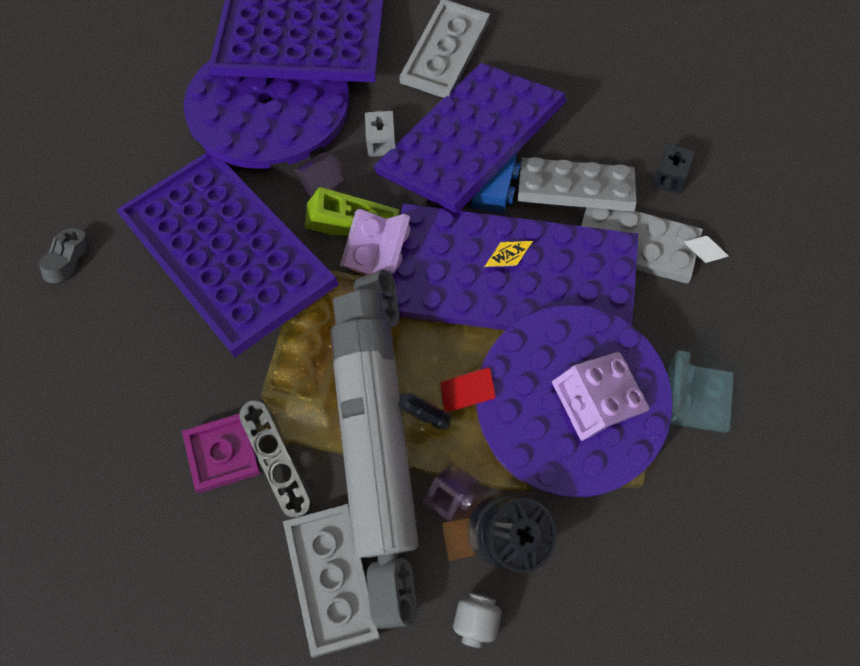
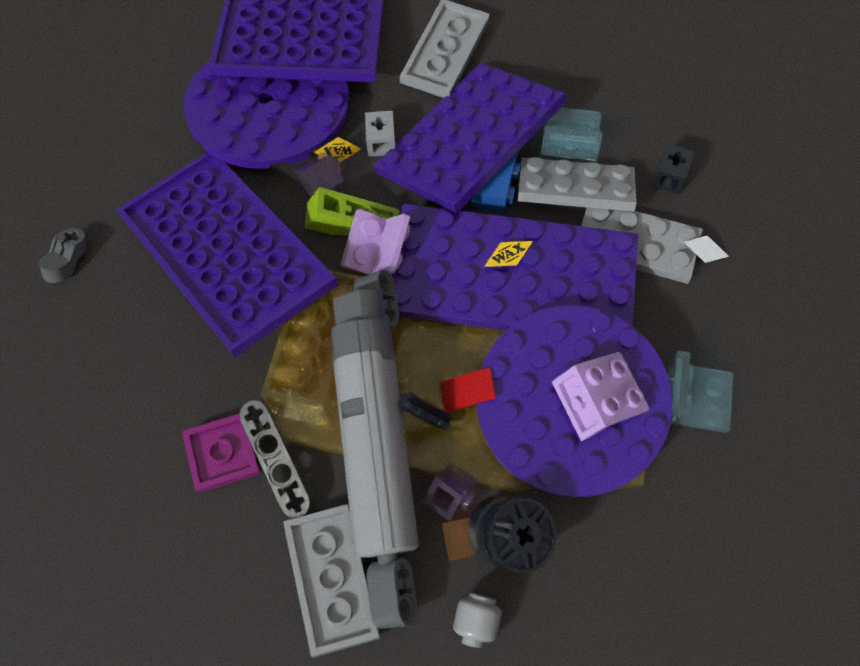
none -> yellow sticker [314,137,361,164]
none -> clear light blue bracket [541,108,602,161]

